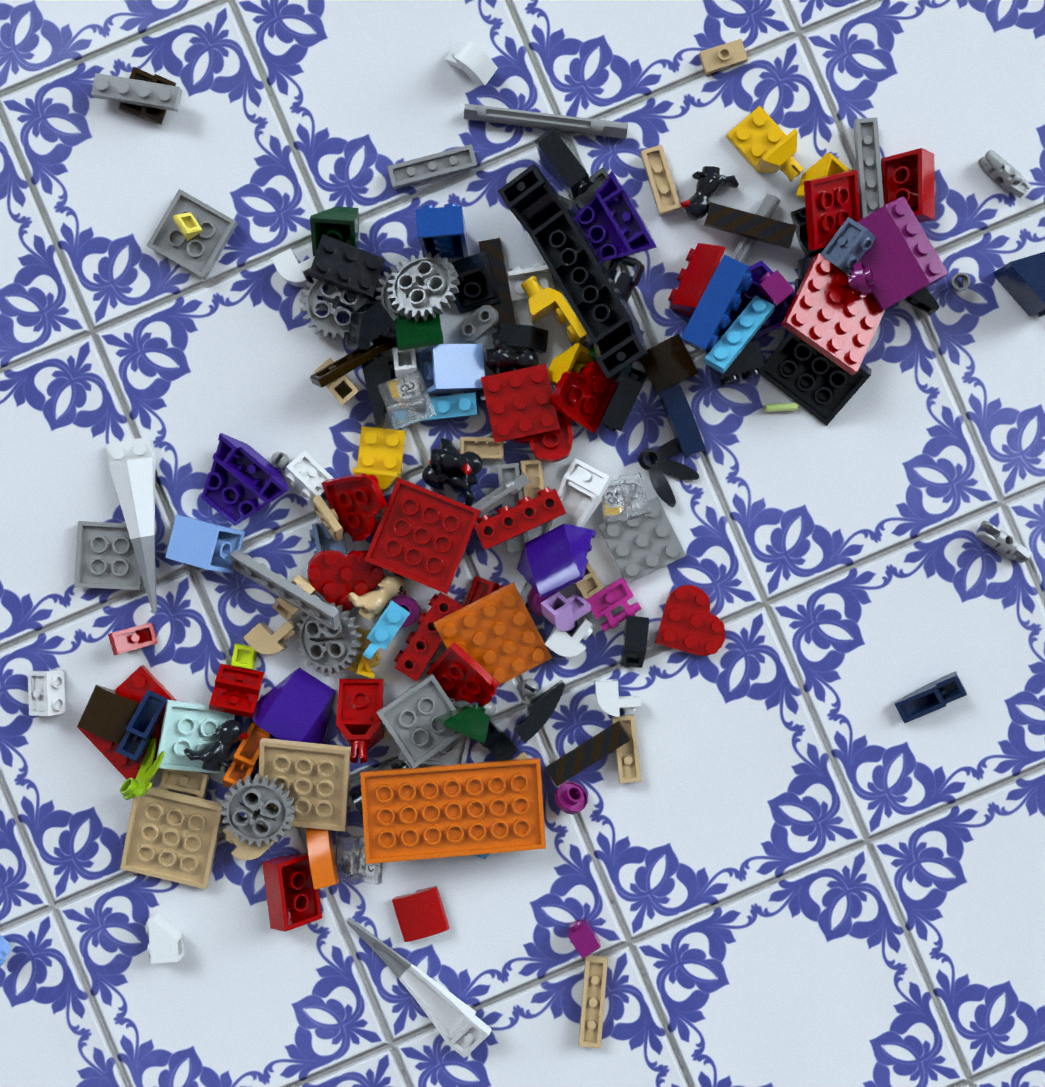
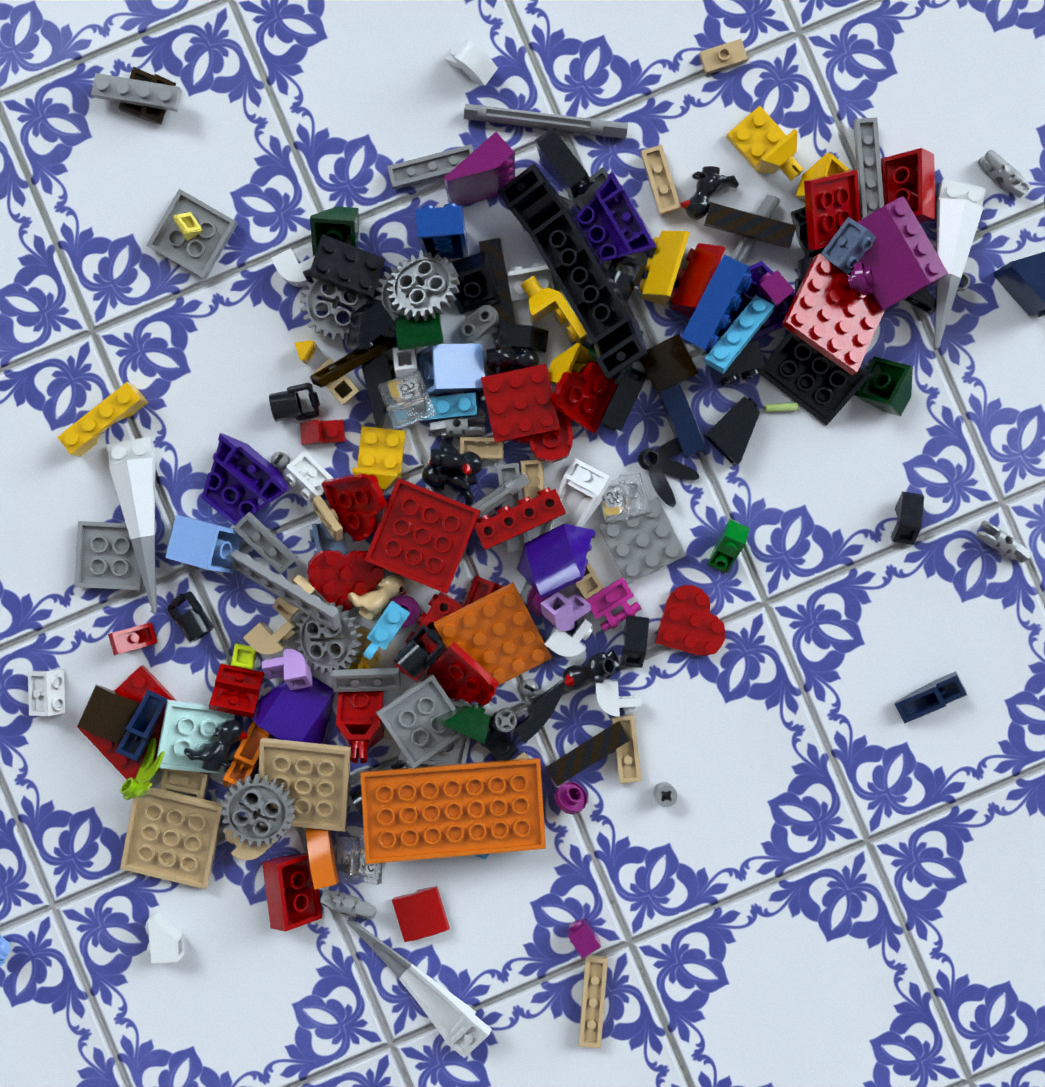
none -> yellow arch [57,382,149,457]
none -> black piece [167,591,215,643]
none -> light grey plate [233,512,298,574]
none -> lavender brick [262,649,312,690]
none -> black piece [269,383,320,422]
none -> yellow slope [294,340,317,364]
none -> red slope [300,419,346,445]
none -> light grey hinge [320,890,376,920]
none -> light grey plate [331,668,401,692]
none -> black piece [394,625,446,678]
none -> light grey hinge [430,415,487,438]
none -> magenta slope [444,132,515,206]
none -> light grey wheel [495,708,517,732]
none -> black animal [562,650,620,688]
none -> yellow slope [638,231,690,306]
none -> light grey wheel [653,782,677,807]
none -> black slope [703,396,760,466]
none -> green slope [707,519,749,573]
none -> dark green slope [854,356,913,416]
none -> black slope [891,491,924,545]
none -> white plate [934,179,986,350]

